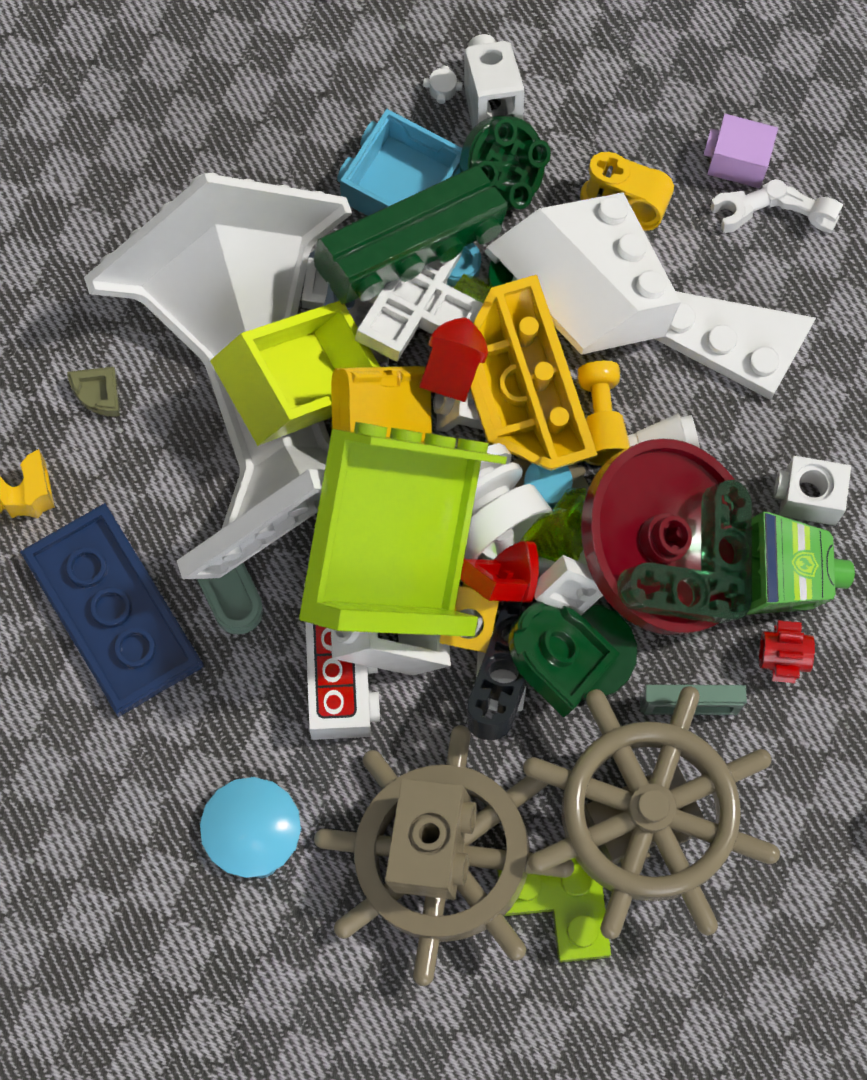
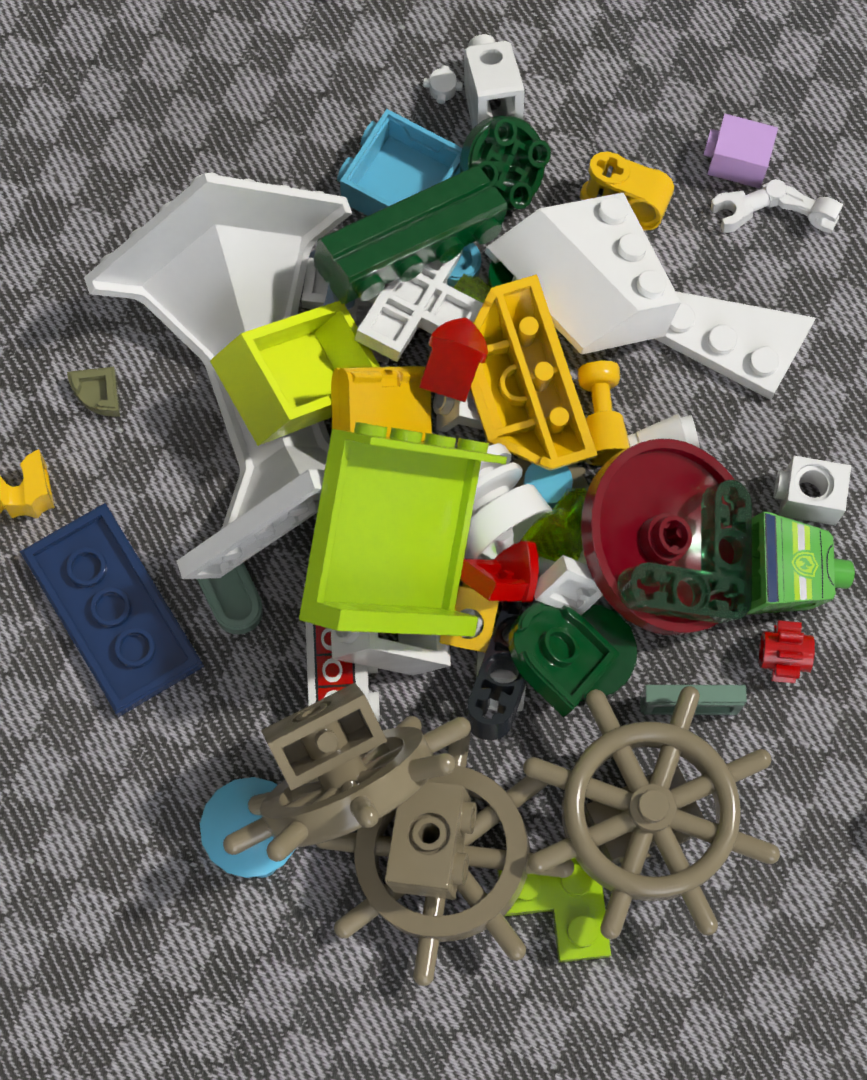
none -> dark tan piece [223,683,471,862]

